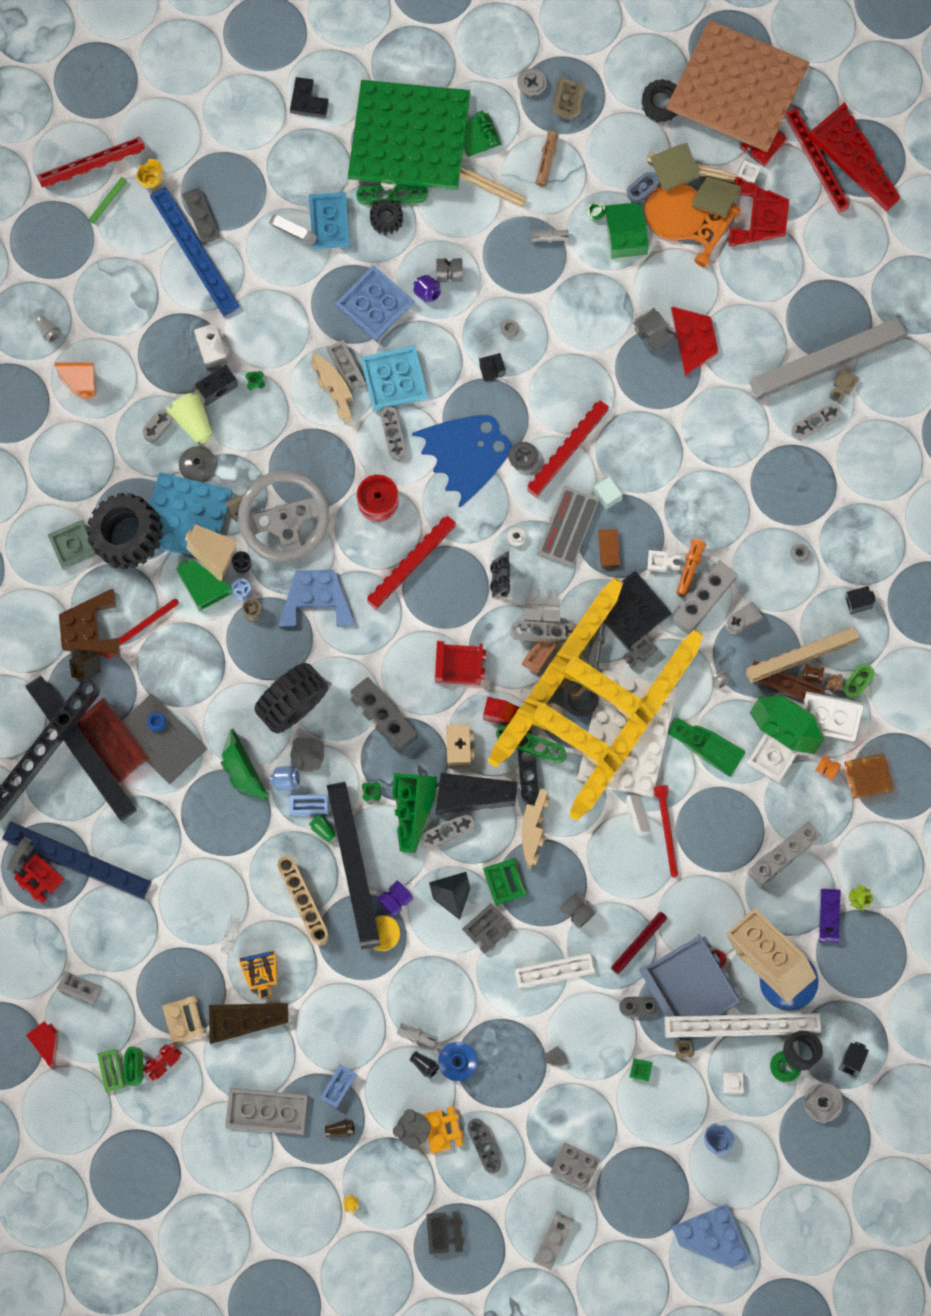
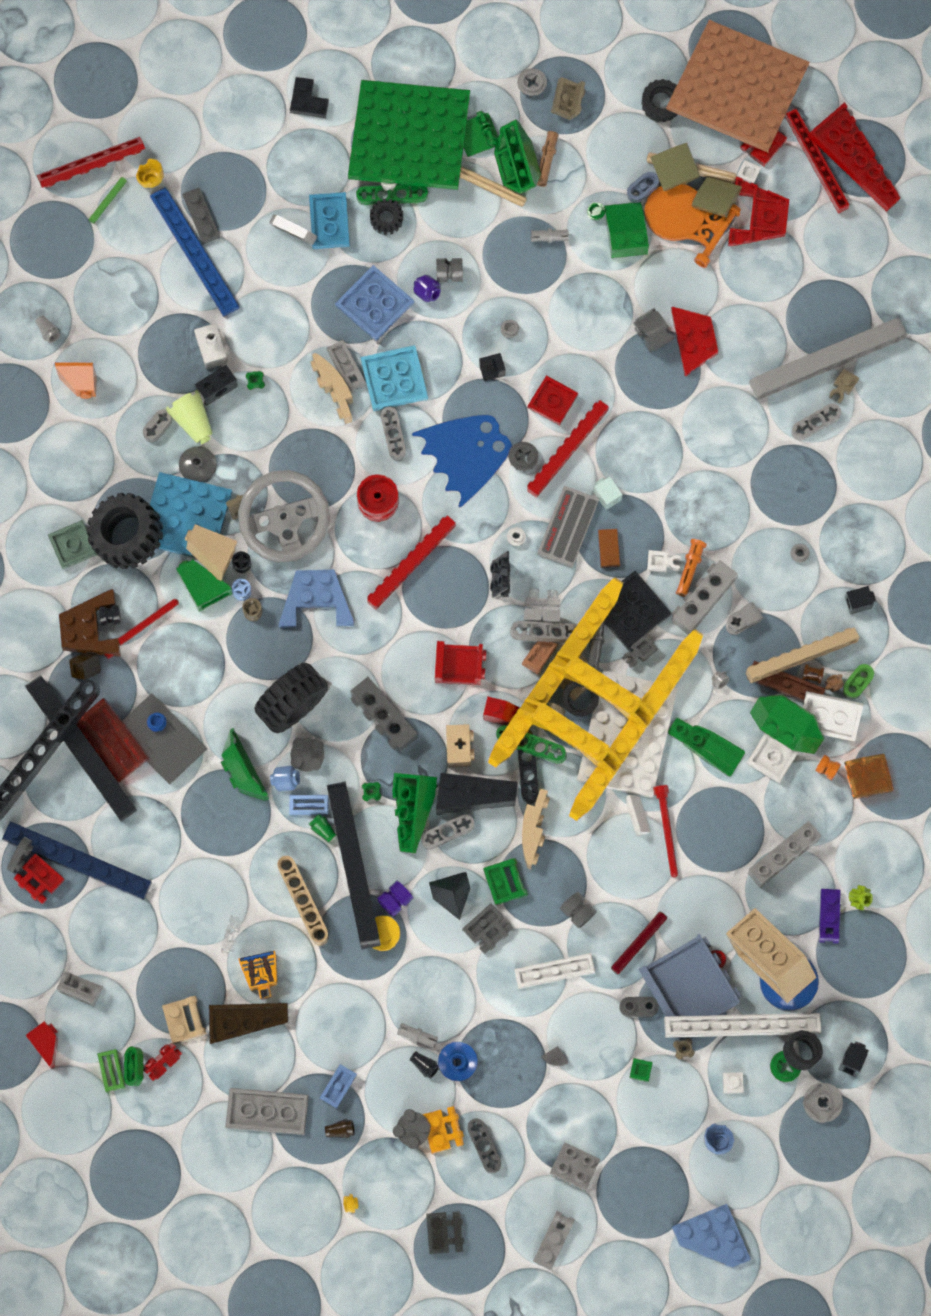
none -> black wheel [99,605,121,626]
none -> green wedge [494,119,541,194]
none -> red plate [527,375,579,426]

